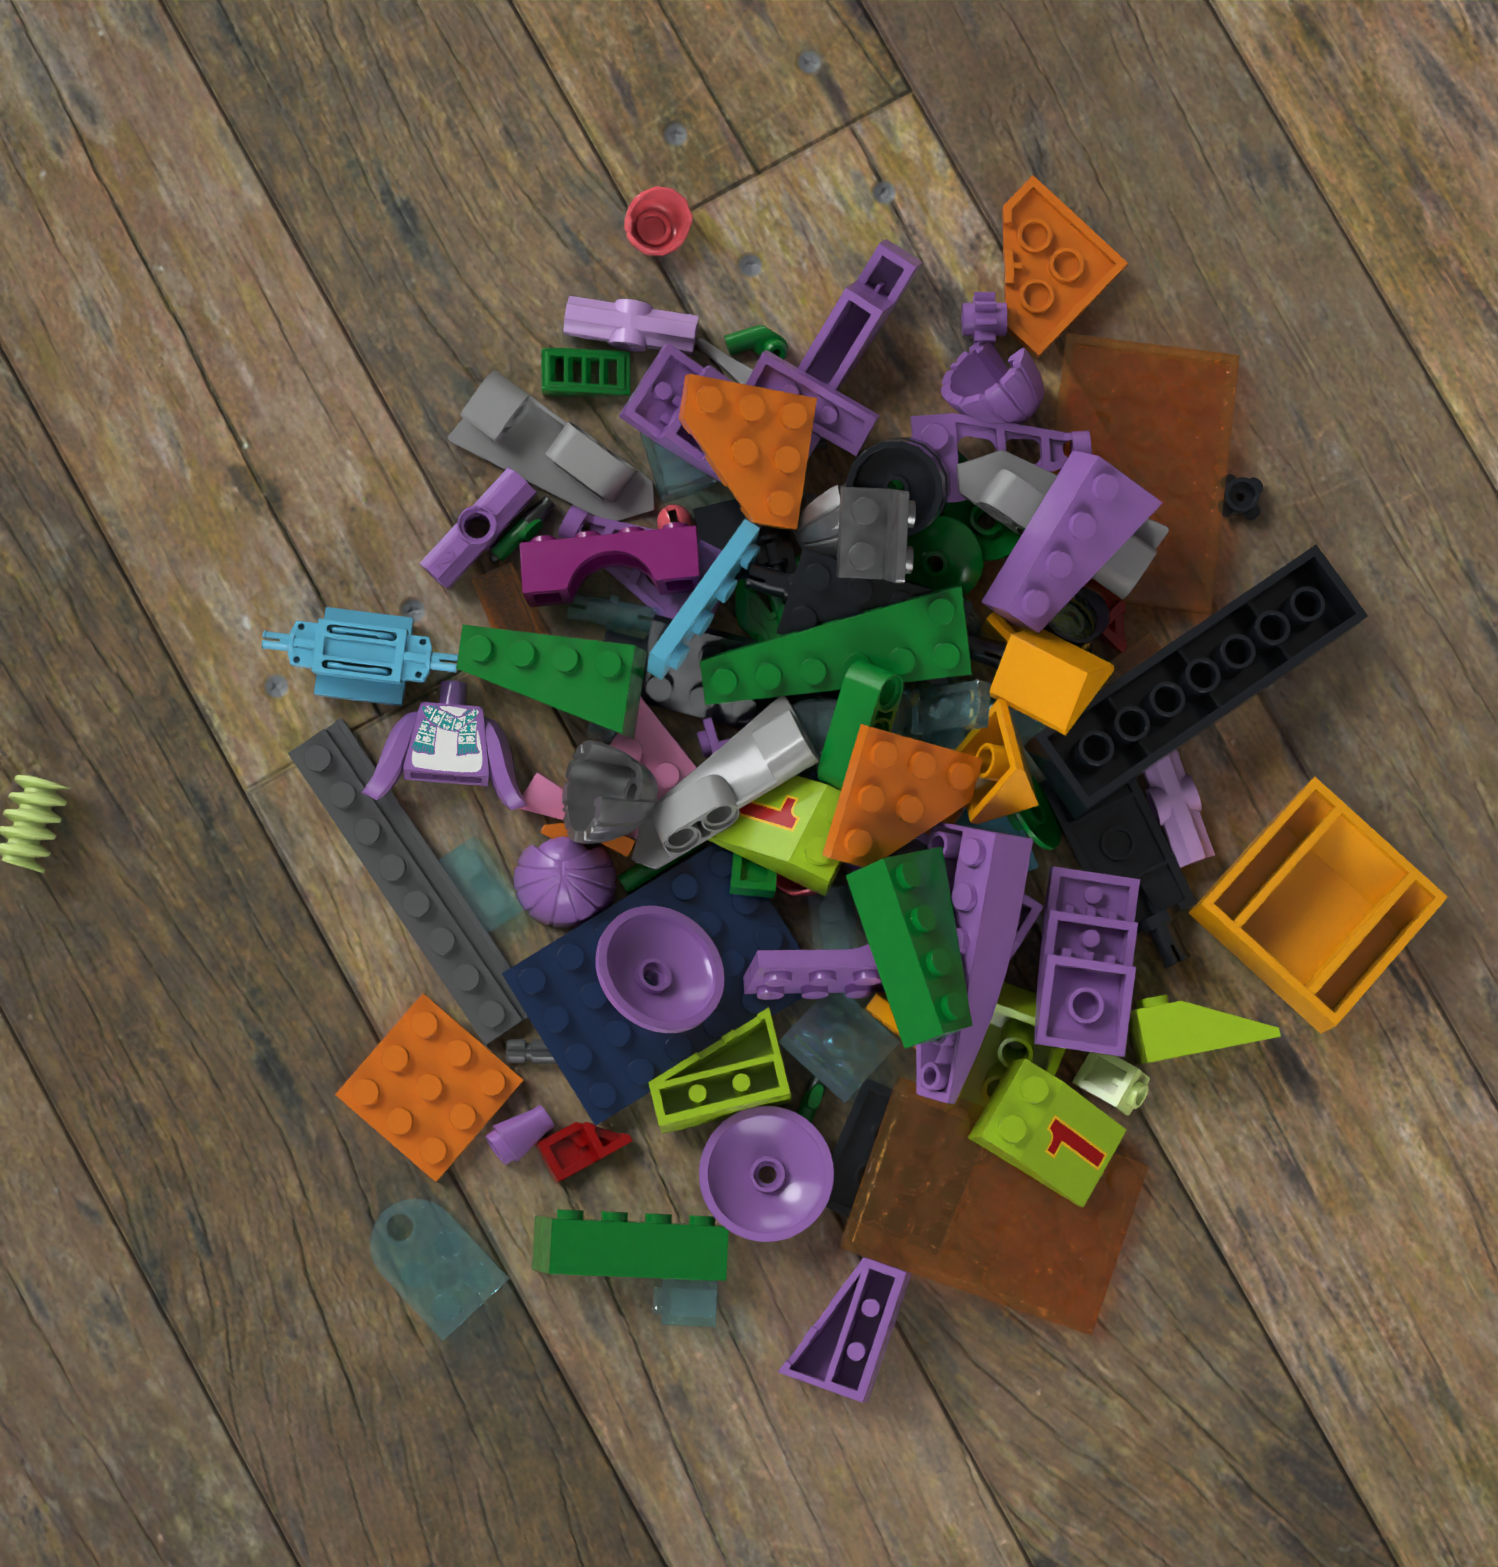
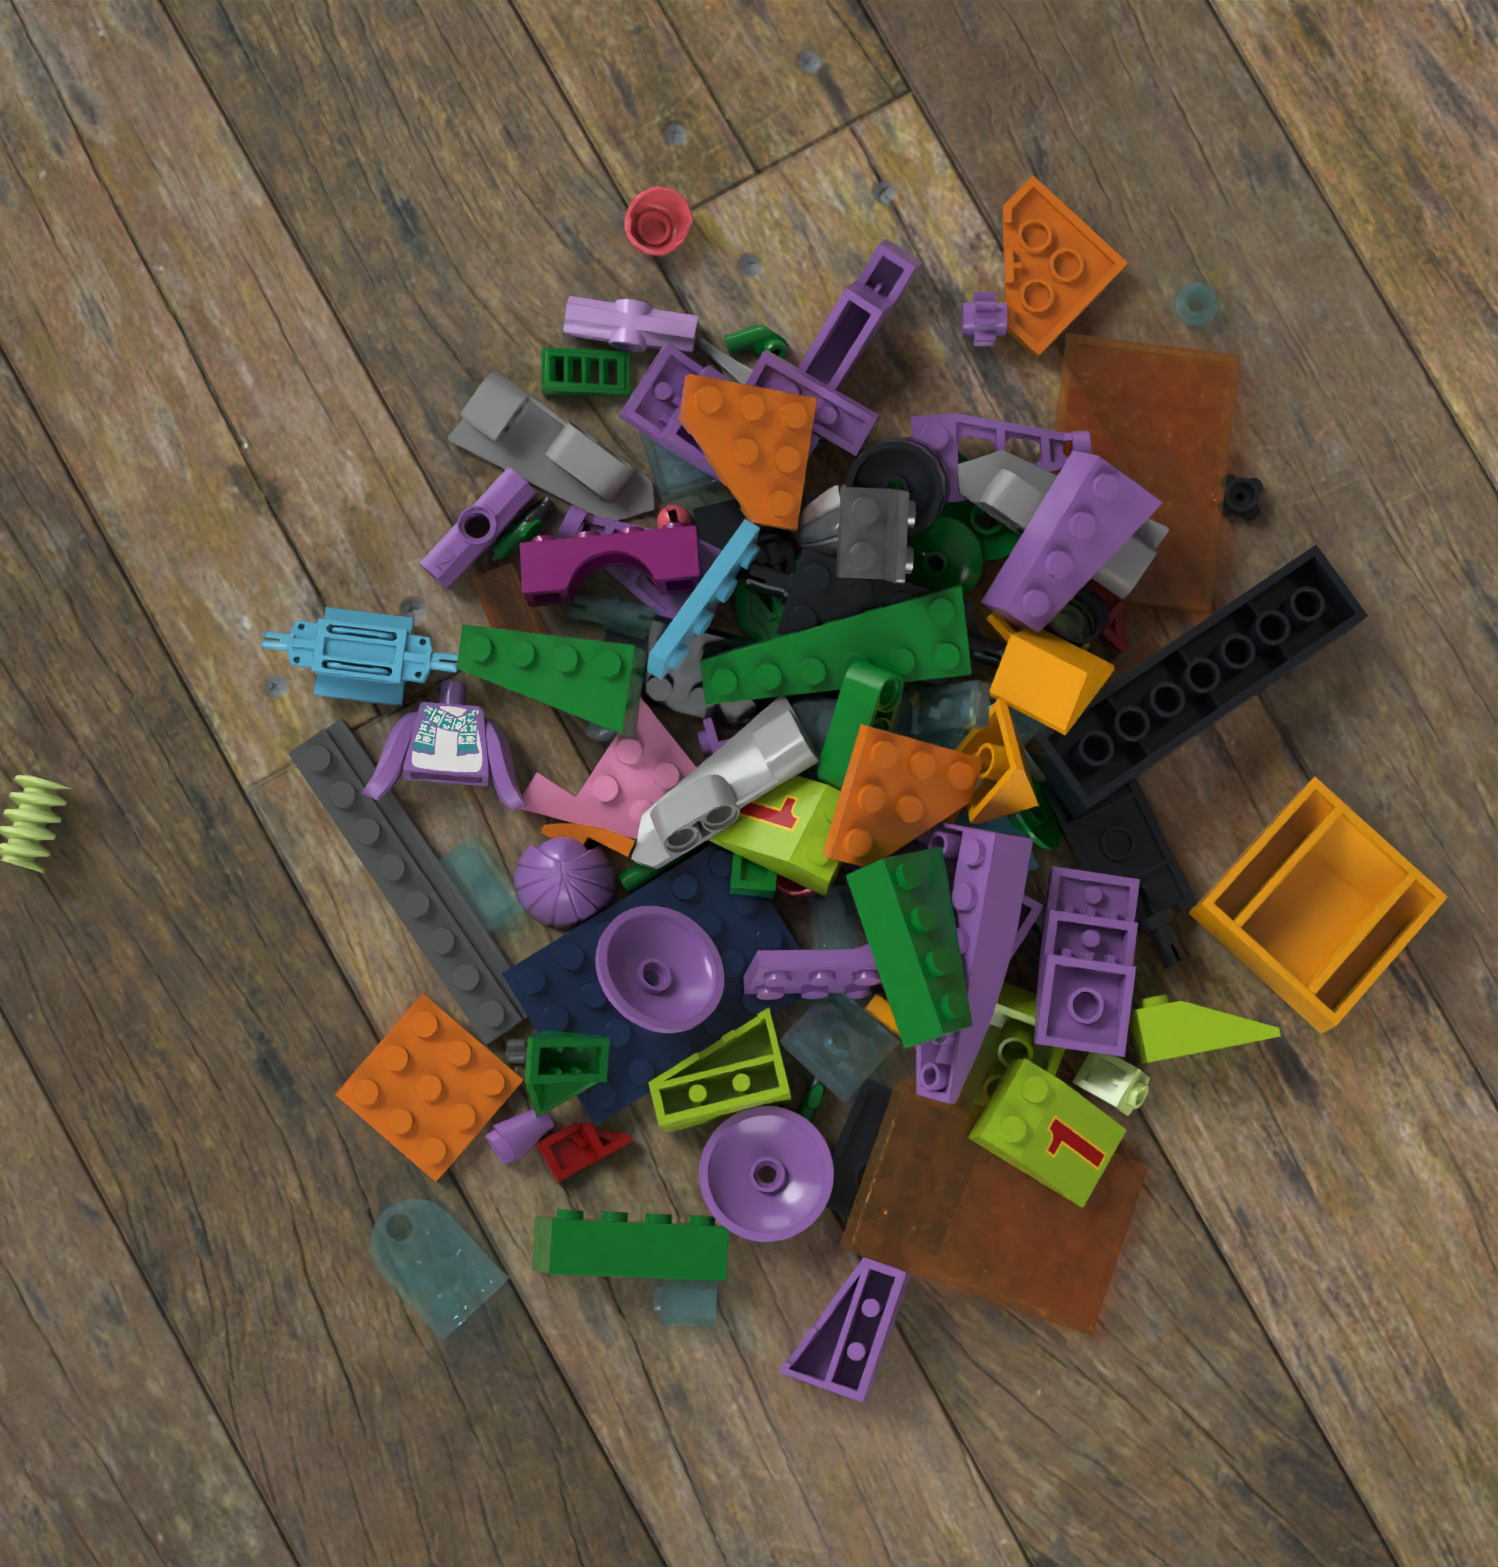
flat silver hair [562,740,658,844] -> none
medium lavender hair [941,342,1044,425] -> none
lavender piece [1143,750,1215,868] -> none
none -> green slope [525,1030,610,1118]
none -> clear light blue plate [1174,282,1218,326]

